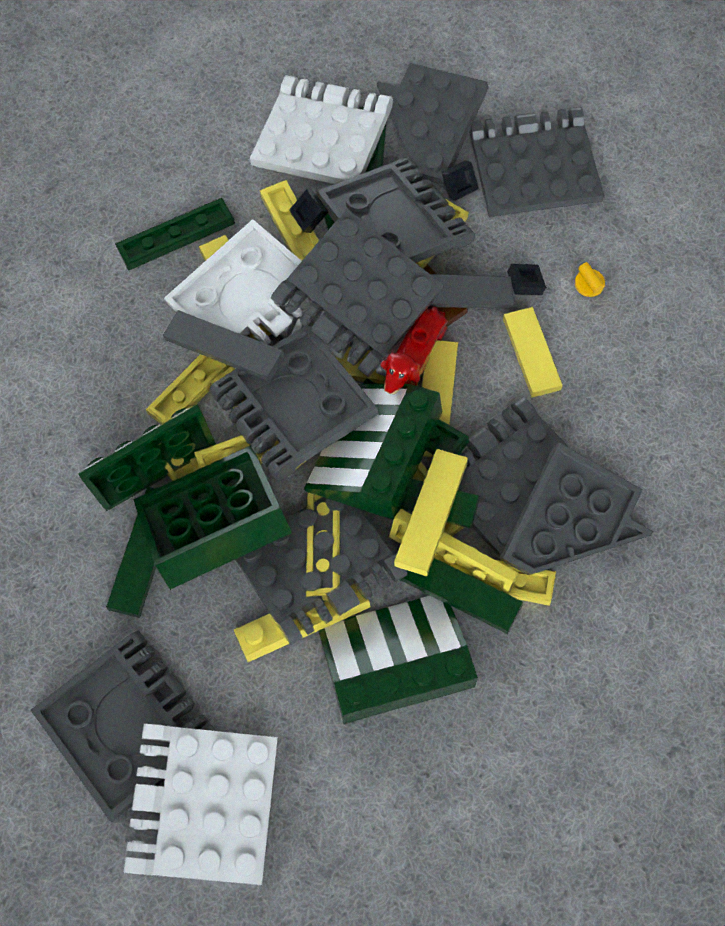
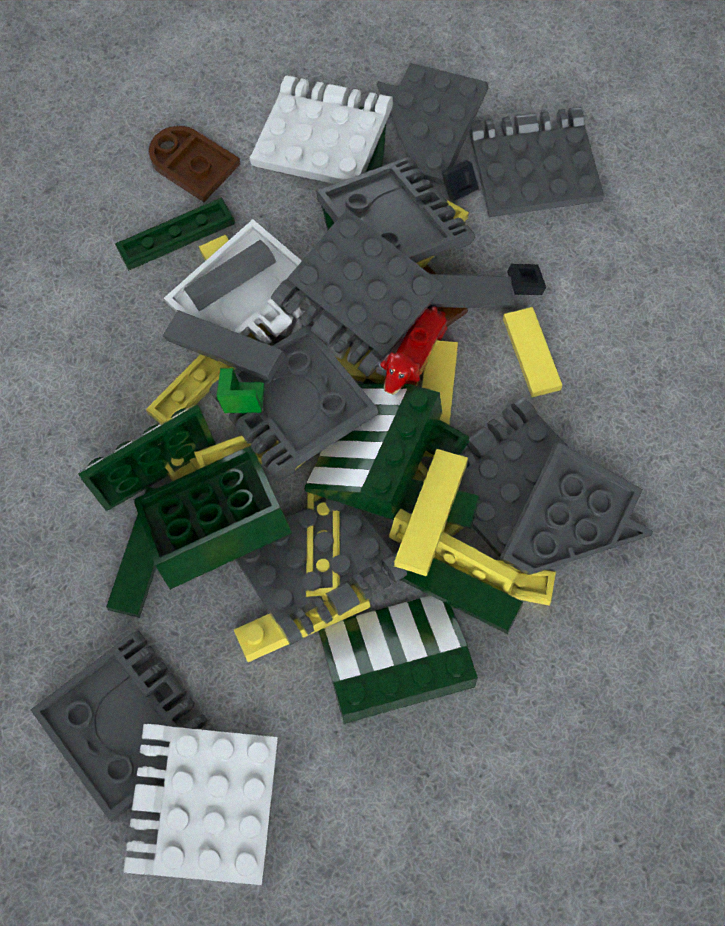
light yellow plate [260,180,319,261] -> none
black plate [289,189,328,233] -> none
yellow plate [574,262,605,297] -> none
none -> reddish brown tile [149,126,240,202]
none -> dark grey slope [184,239,276,312]
none -> green panel [217,368,265,413]

